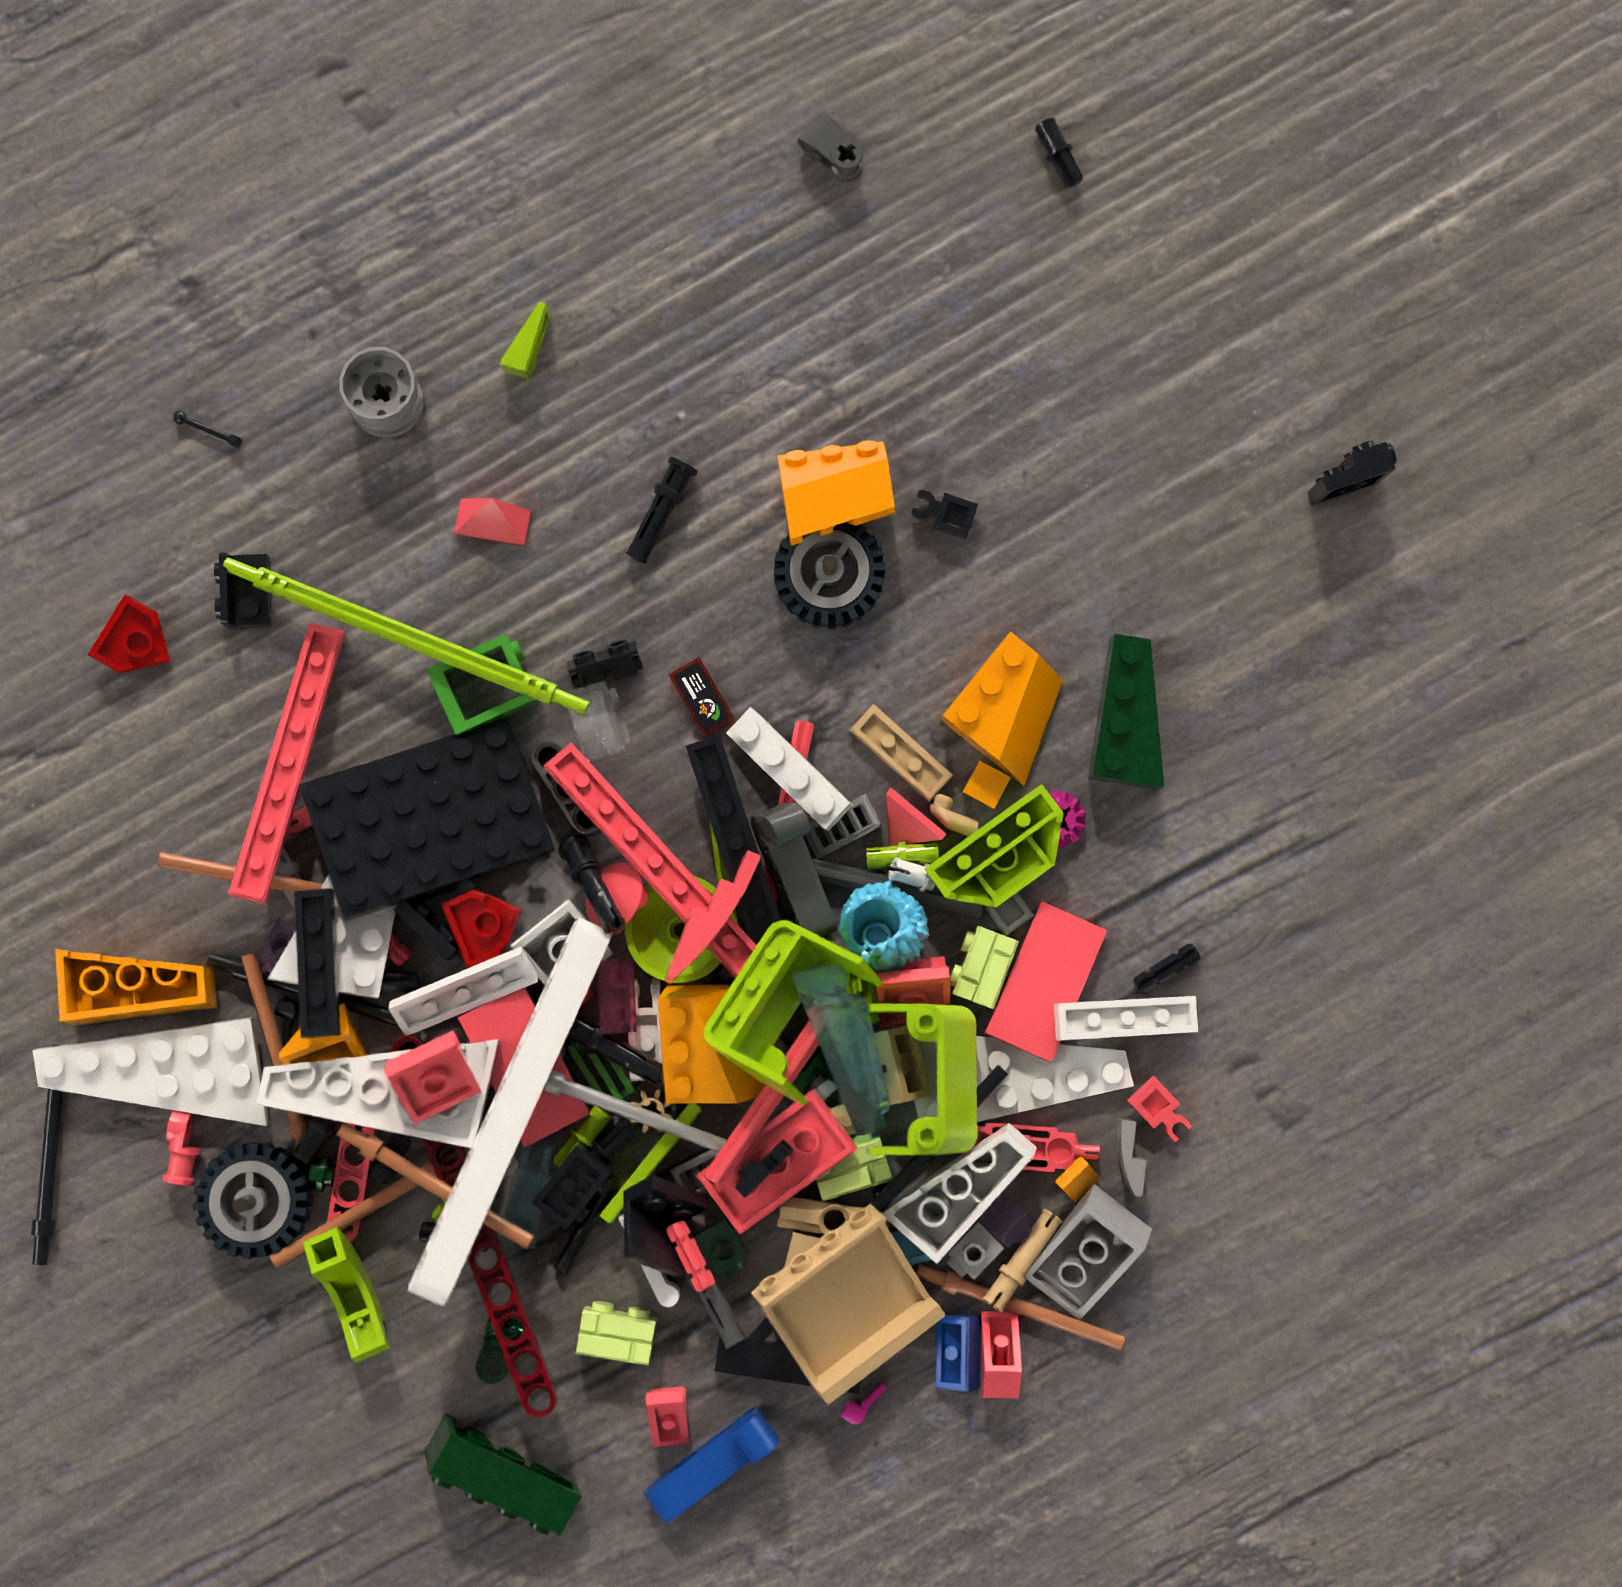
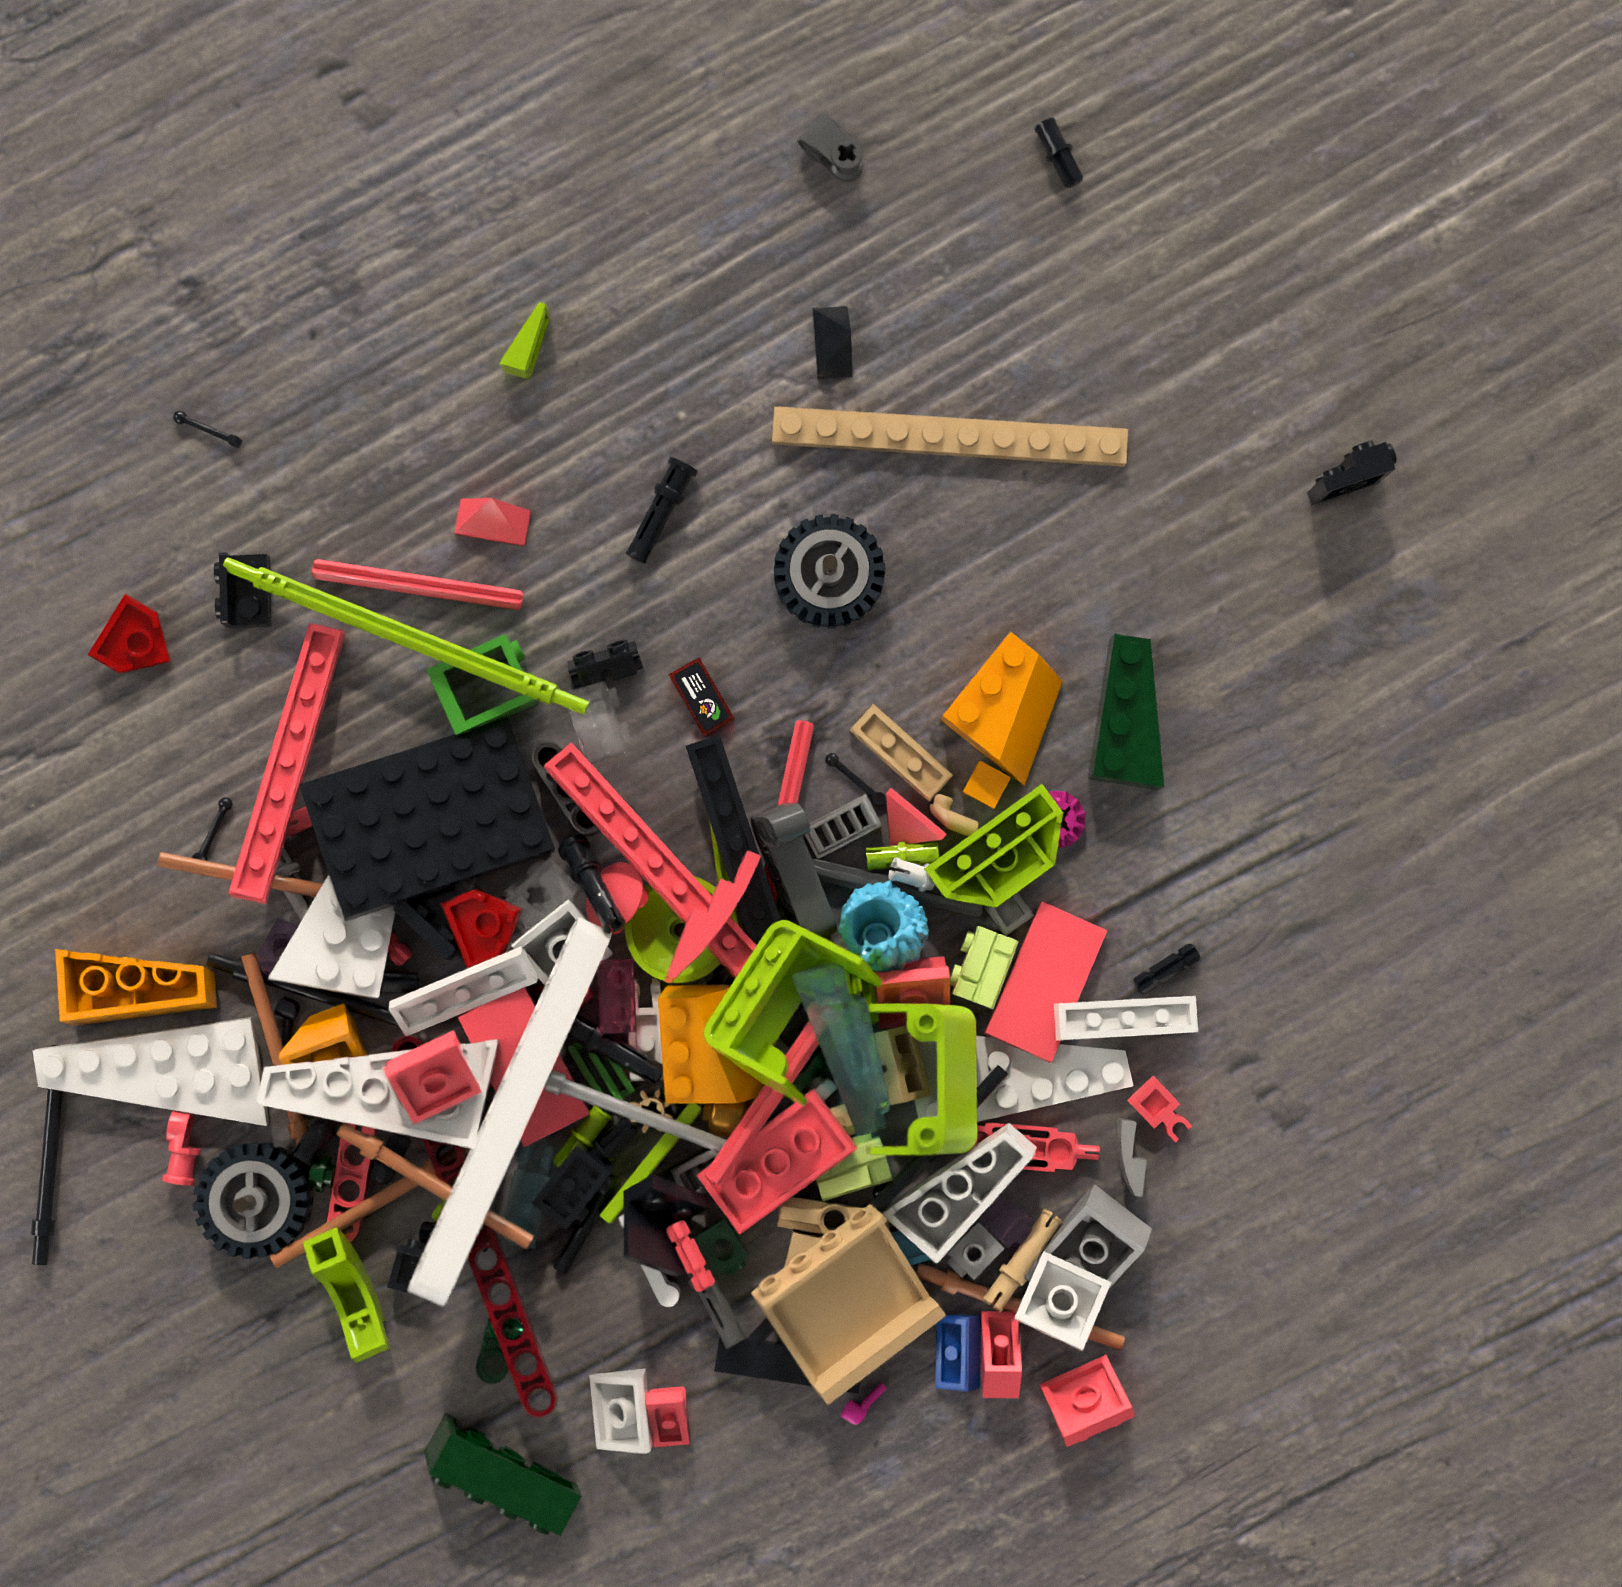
black tile [294,888,341,1039] -> none
light grey wheel [339,347,424,438] -> none
yellowish green brick [576,1301,657,1366] -> none
blue beam [643,1406,779,1524] -> none
white plate [726,707,853,831] -> none
black plate [735,1139,793,1198] -> none
light orange wedge [777,440,895,546] -> none
black plate [911,490,978,540] -> none
light orange tile [1055,1157,1101,1203] -> none
none -> black hinge [192,797,233,861]
none -> coral axle [312,559,524,610]
none -> black bracket [387,1239,427,1295]
none -> white slope [589,1369,653,1454]
none -> pearl gold head [702,1099,753,1139]
none -> tan plate [772,406,1128,467]
none -> black slope [812,306,853,379]
none -> black hinge [825,753,886,806]
none -> white slope [1014,1251,1111,1351]
none -> coral bracket [1040,1355,1136,1447]

